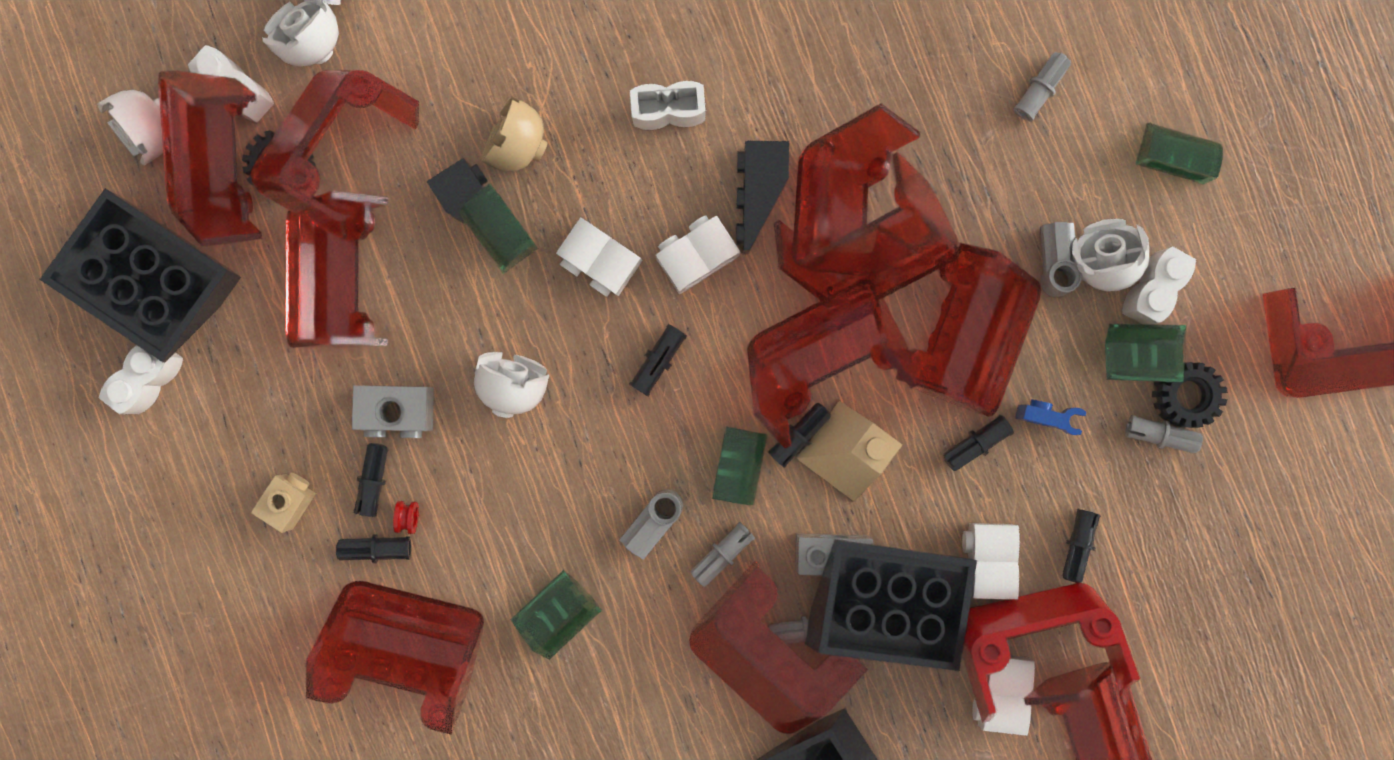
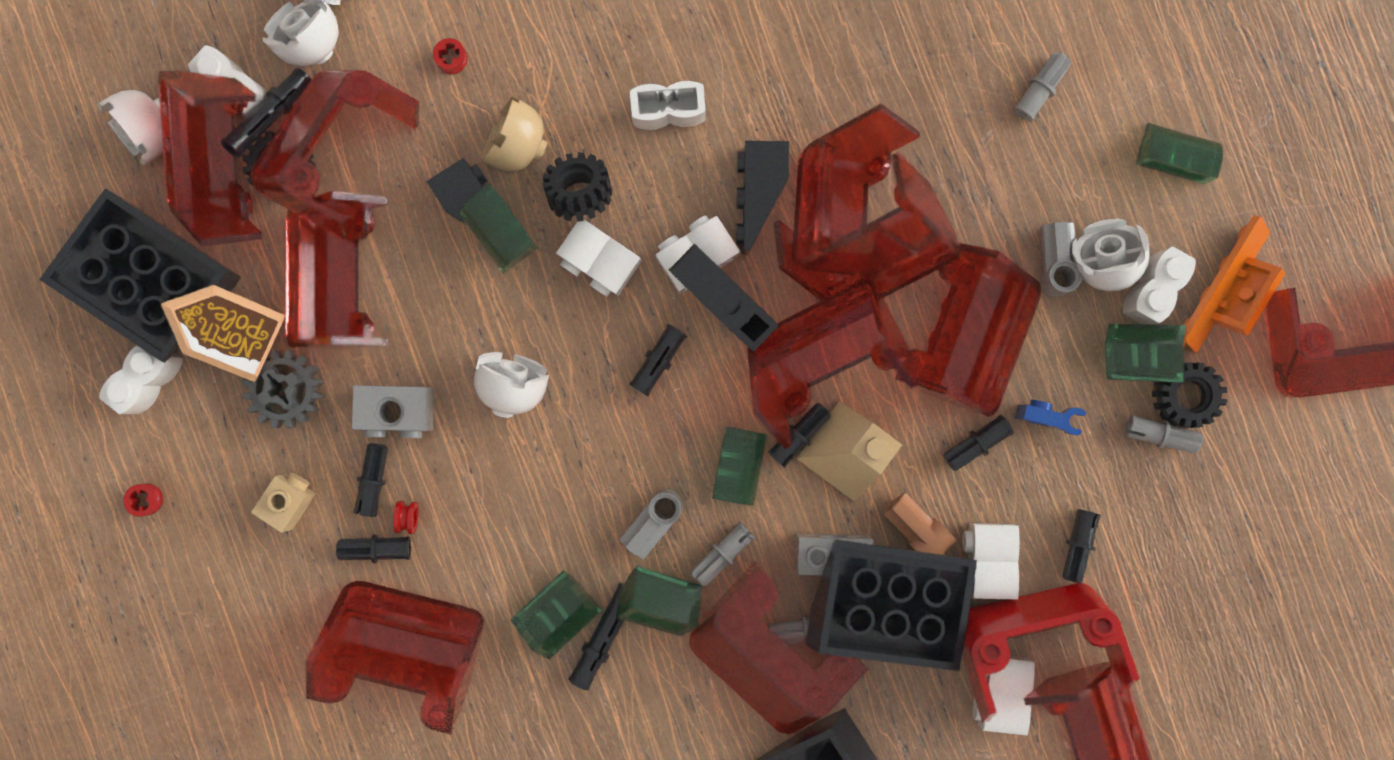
none -> red bush [123,483,163,517]
none -> tile [161,285,285,382]
none -> black pin [220,68,313,158]
none -> dark grey gear [242,350,325,428]
none -> red bush [433,38,468,75]
none -> black tyre [543,152,612,222]
none -> black pin [568,582,640,691]
none -> clear green brick [616,566,702,636]
none -> black slope [669,243,779,352]
none -> nougat piece [882,492,957,555]
none -> orange bracket [1179,215,1285,353]

